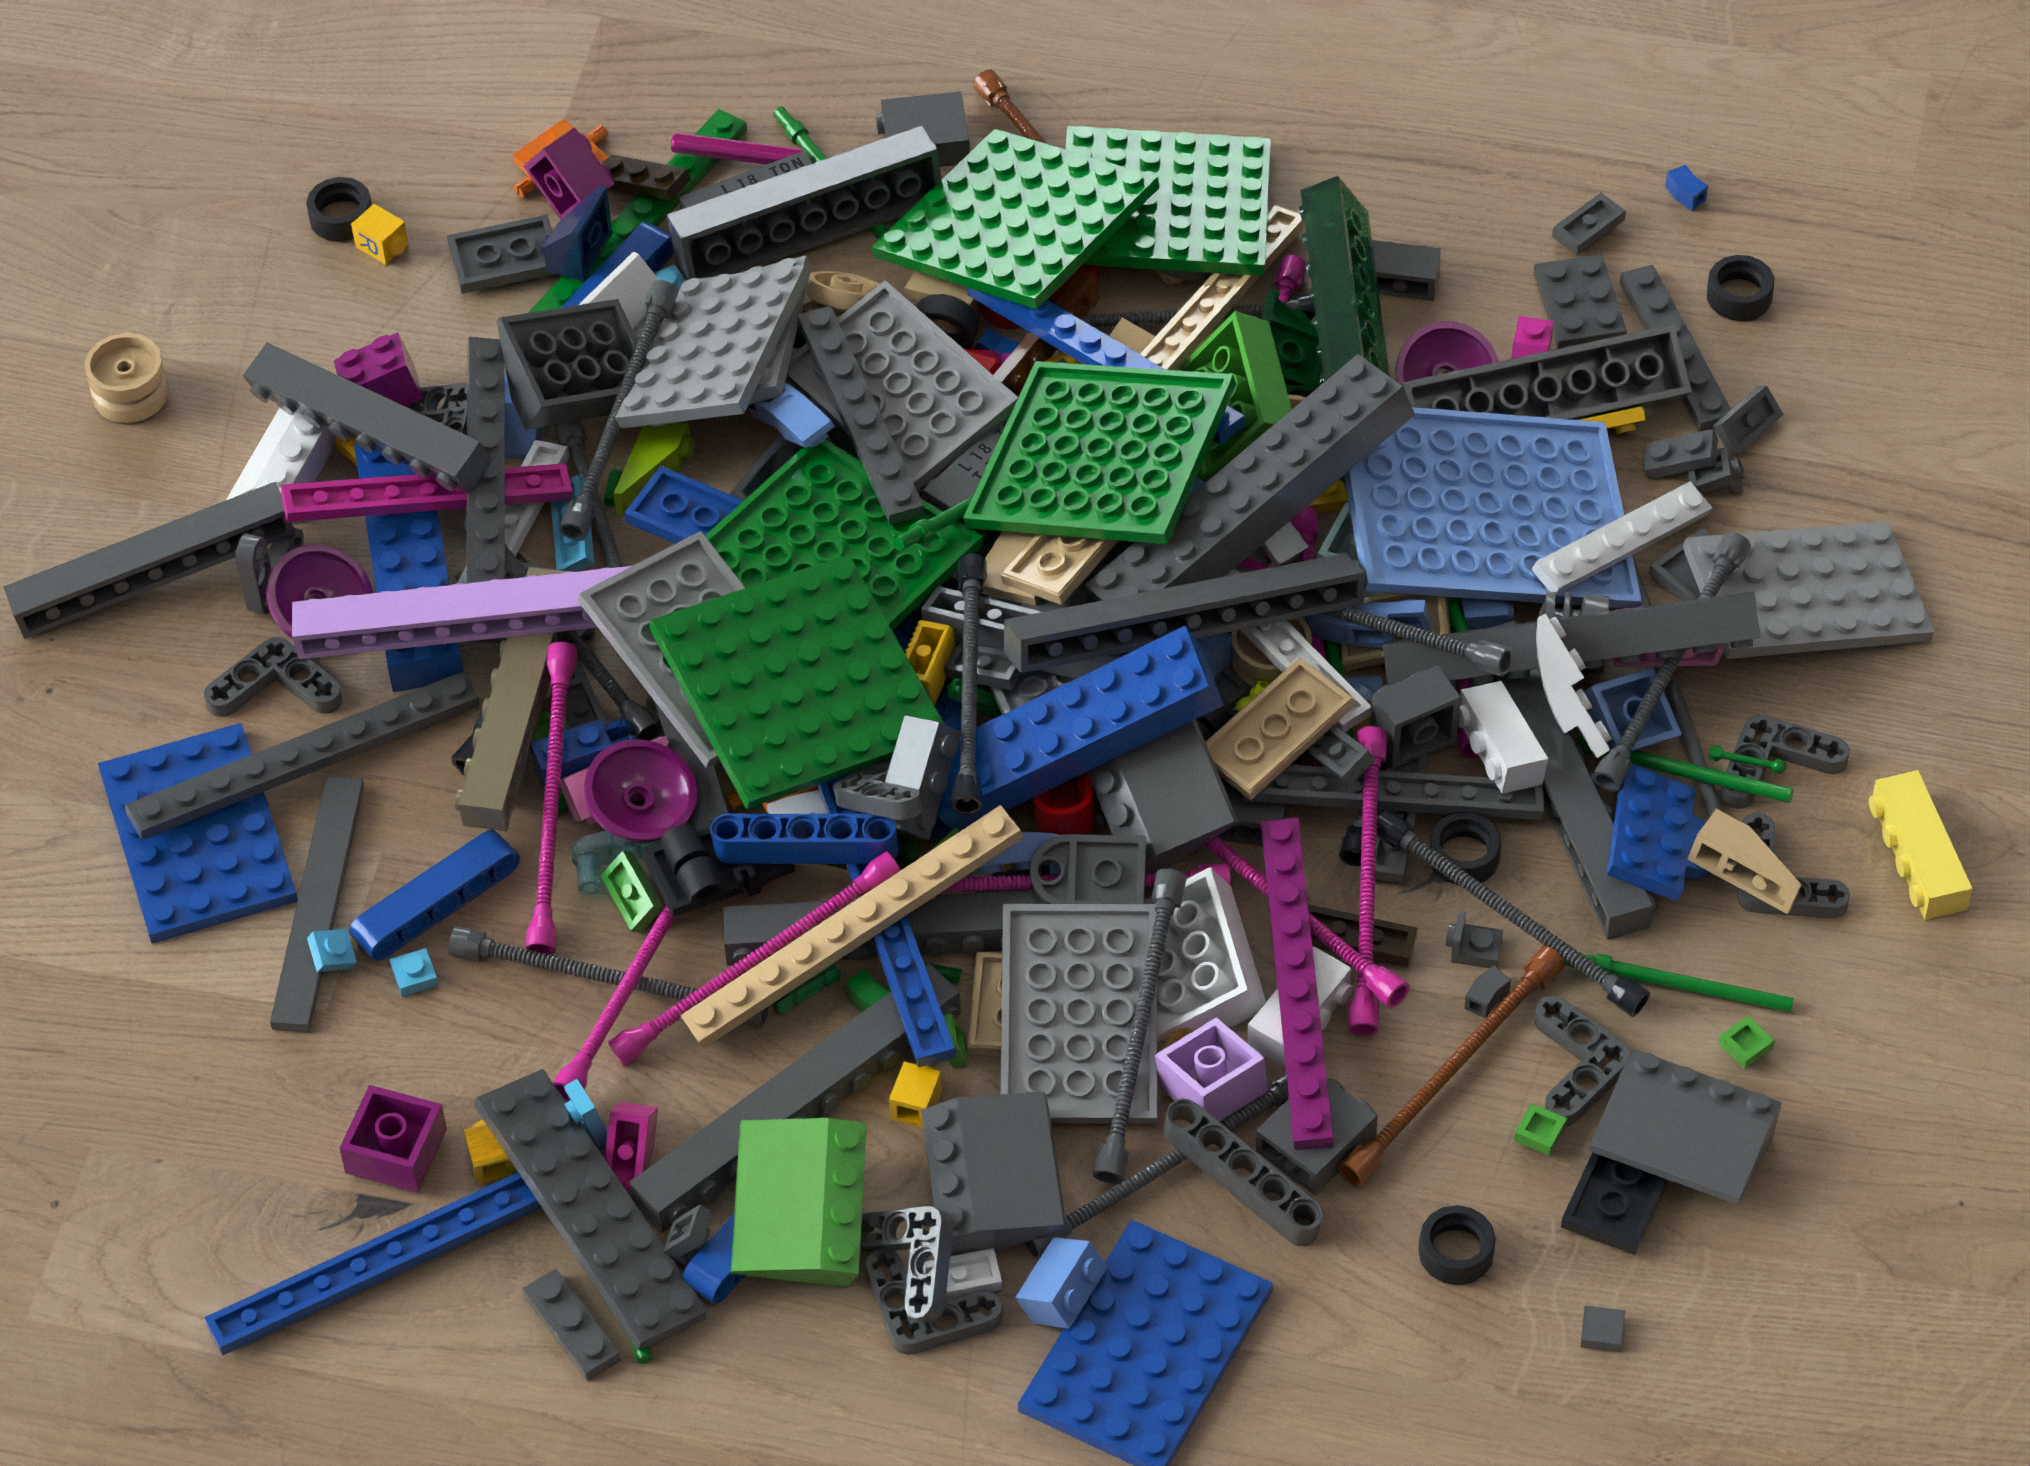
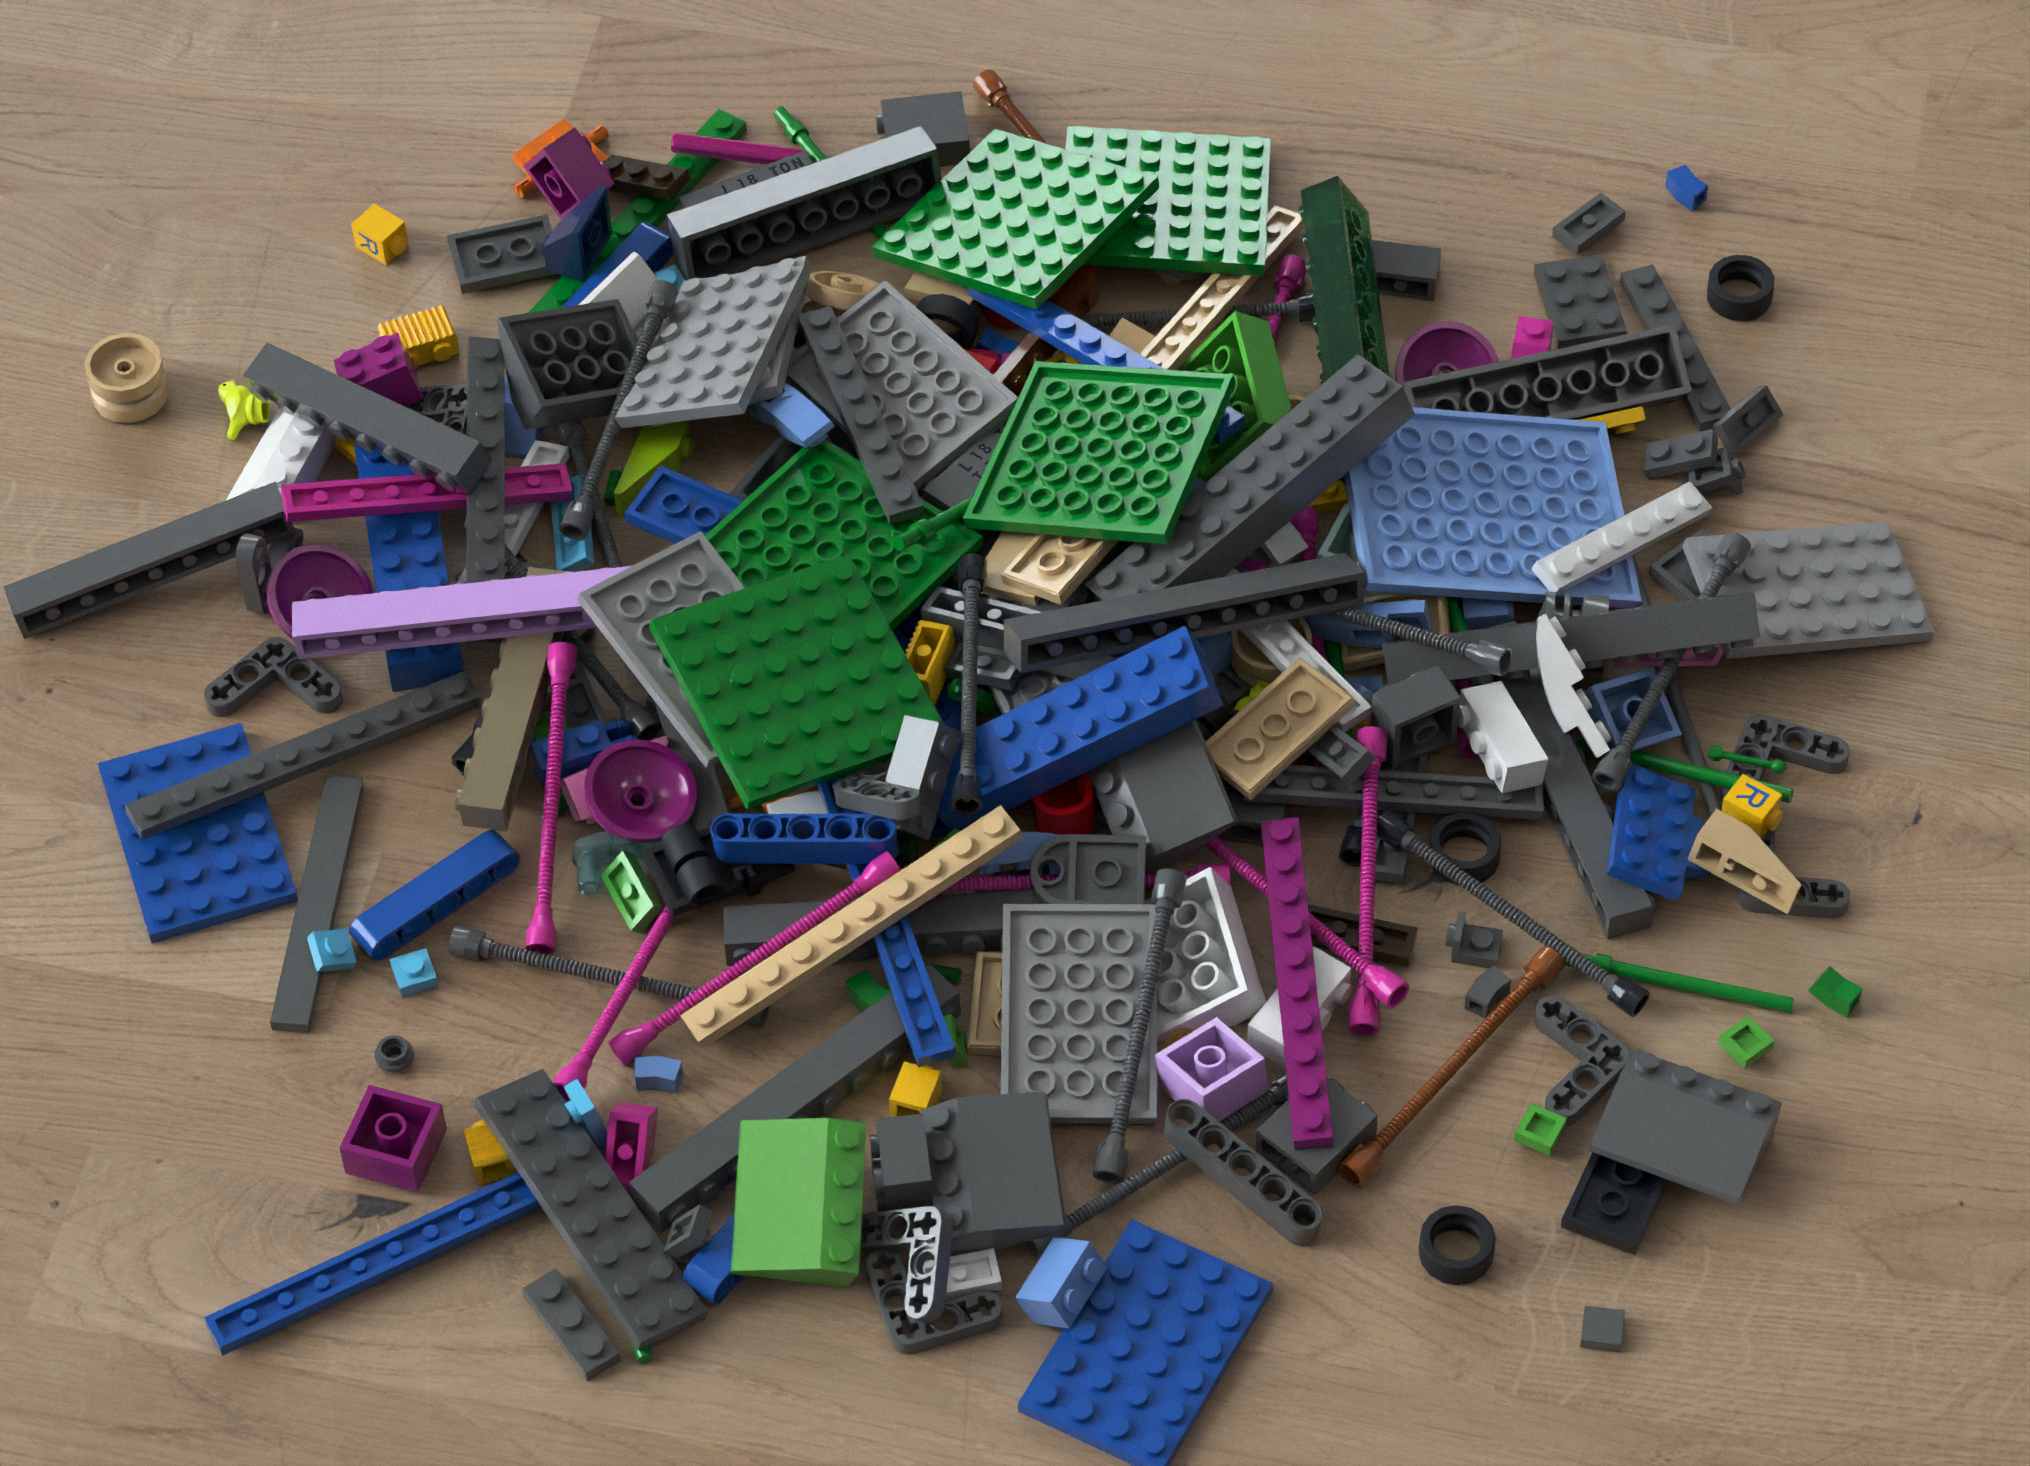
black tyre [306,177,372,242] -> none
green axle [771,963,840,1014] -> none
dark green wing [1261,287,1330,398] -> none
light yellow brick [1869,770,1973,920] -> none
none -> neon yellow animal [218,379,270,440]
none -> dark grey plate [375,1035,414,1073]
none -> yellow brick [378,304,459,369]
none -> medium blue piece [635,1056,684,1094]
none -> dark grey brick [869,1113,933,1226]
none -> yellow brick [1722,774,1783,839]
none -> green piece [1808,966,1862,1018]

